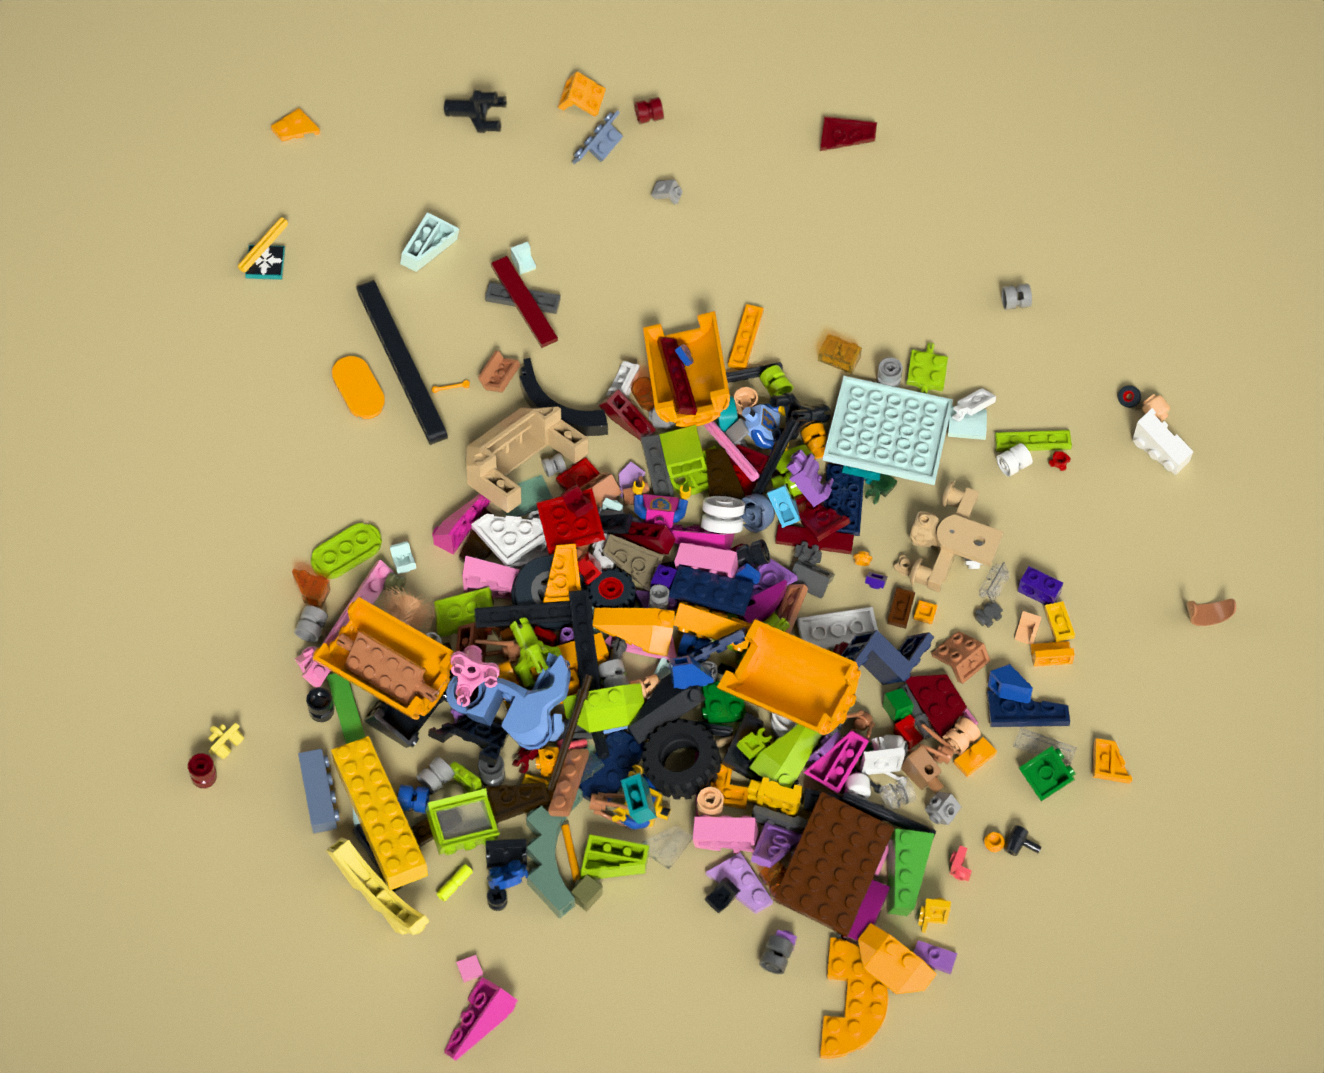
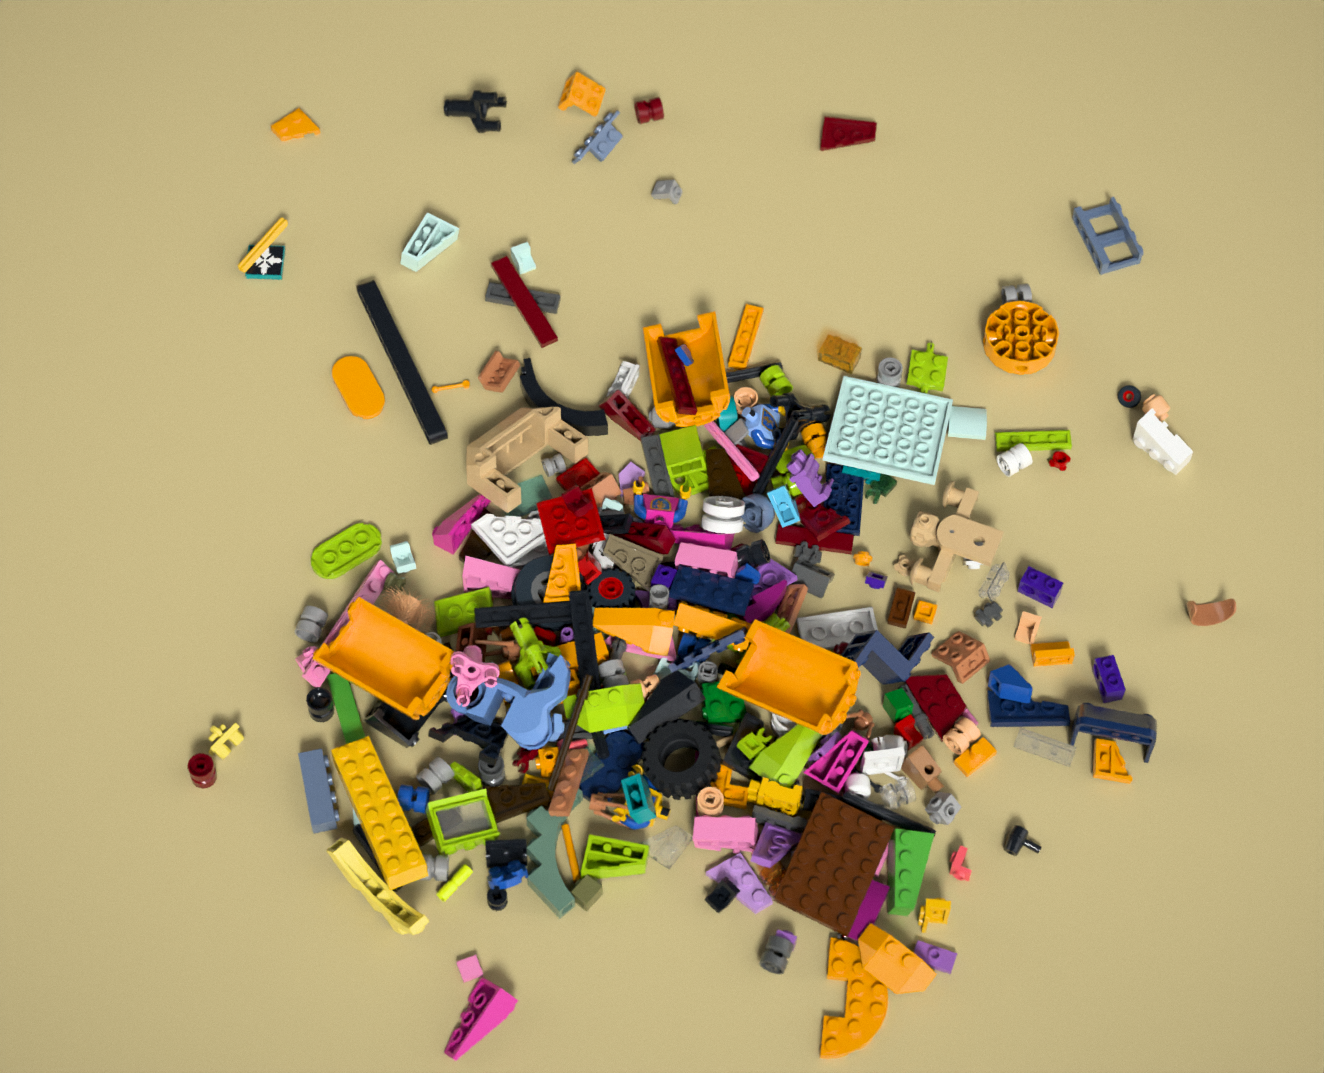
clear orange slope [292,569,331,609] -> none
nougat plate [337,631,439,705] -> none
clear orange wheel [631,377,654,411] -> none
blue slope [669,656,714,689] -> none
nougat plant [907,724,954,764] -> none
white plate [952,388,996,421] -> none
light orange plate [984,832,1005,852] -> none
green plate [1019,746,1076,802] -> none
yellow plate [1044,601,1075,642] -> none
none -> light grey wheel [419,854,449,881]
none -> light orange brick [983,301,1059,375]
none -> dark blue windscreen [1069,703,1157,763]
none -> sand blue window [1072,197,1144,275]
none -> dark purple brick [1092,655,1126,704]

